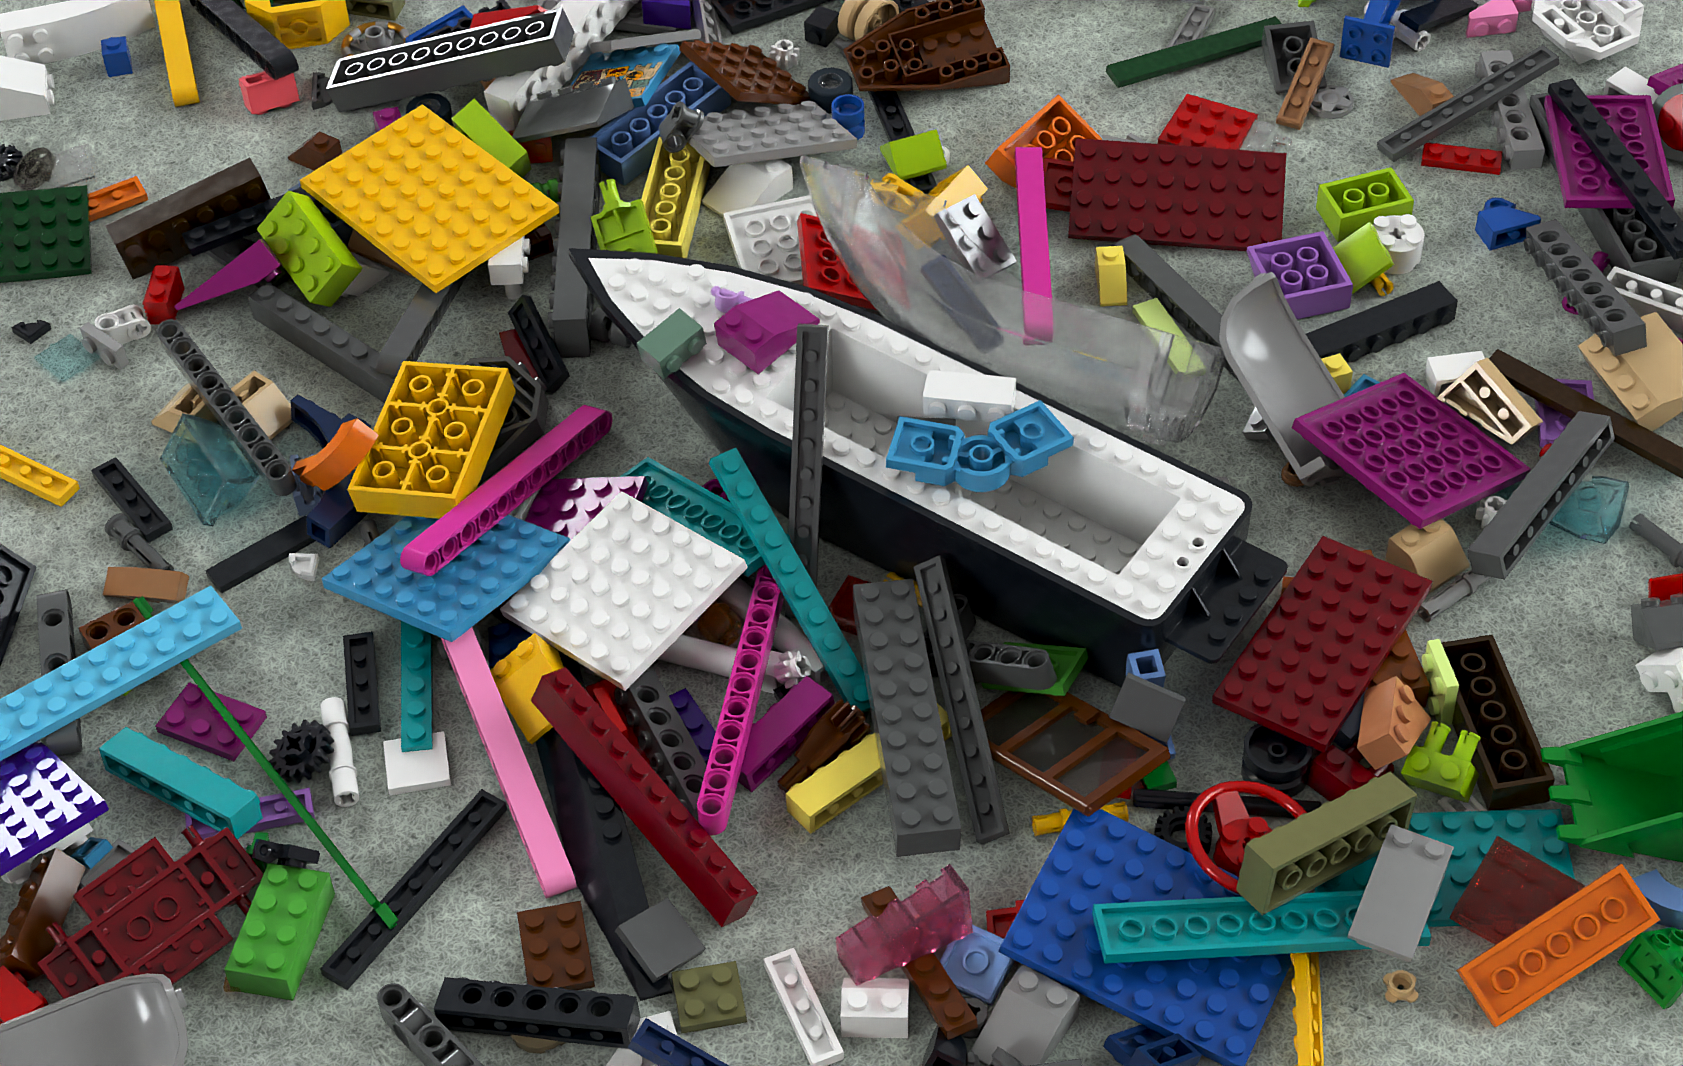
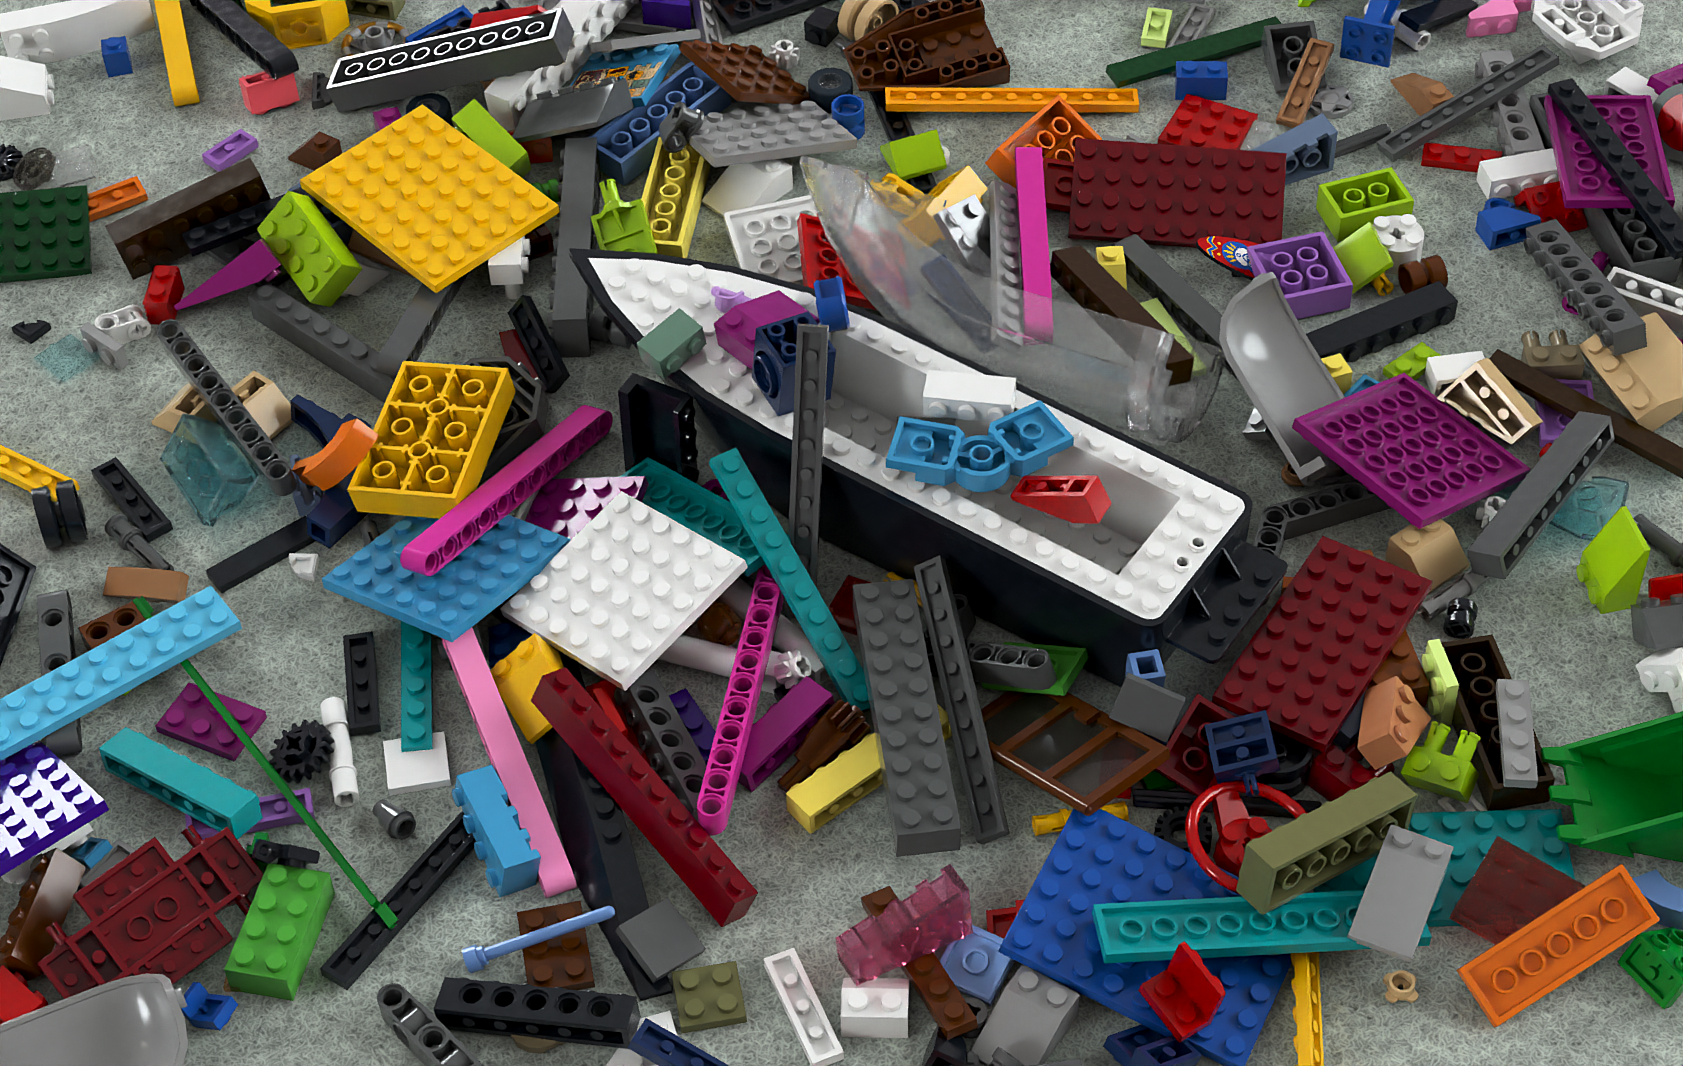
none -> black wheel [31,479,88,550]
none -> blue bracket [181,982,238,1031]
none -> medium lavender plate [202,129,259,172]
none -> dark grey cone [373,799,416,840]
none -> dark azure wedge [452,765,541,897]
none -> medium blue piece [462,906,615,973]
none -> black panel [618,373,700,483]
none -> dark blue brick [752,311,836,417]
none -> blue animal [814,276,850,333]
none -> light orange plate [885,87,1139,113]
none -> light grey plate [989,179,1023,351]
none -> red slope [1010,475,1112,524]
none -> dark brown brick [1050,245,1194,388]
none -> red bracket [1138,941,1226,1043]
none -> yellowish green plate [1141,7,1173,48]
none -> dark red slope [1154,693,1235,797]
none -> blue brick [1175,61,1228,100]
none -> shield [1196,236,1258,281]
none -> dark blue plate [1204,710,1281,797]
none -> sand blue wedge [1250,113,1338,185]
none -> dark grey beam [1253,480,1391,607]
none -> dark grey axle [1334,124,1391,159]
none -> lime plate [1382,342,1441,380]
none -> reddish brown wheel [1397,255,1448,294]
none -> black wheel [1443,598,1478,639]
none -> white brick [1476,148,1559,200]
none -> light grey plate [1495,679,1538,788]
none -> red bracket [1513,181,1588,233]
none -> dark tan brick [1521,329,1585,380]
none -> lime slope [1576,506,1650,614]

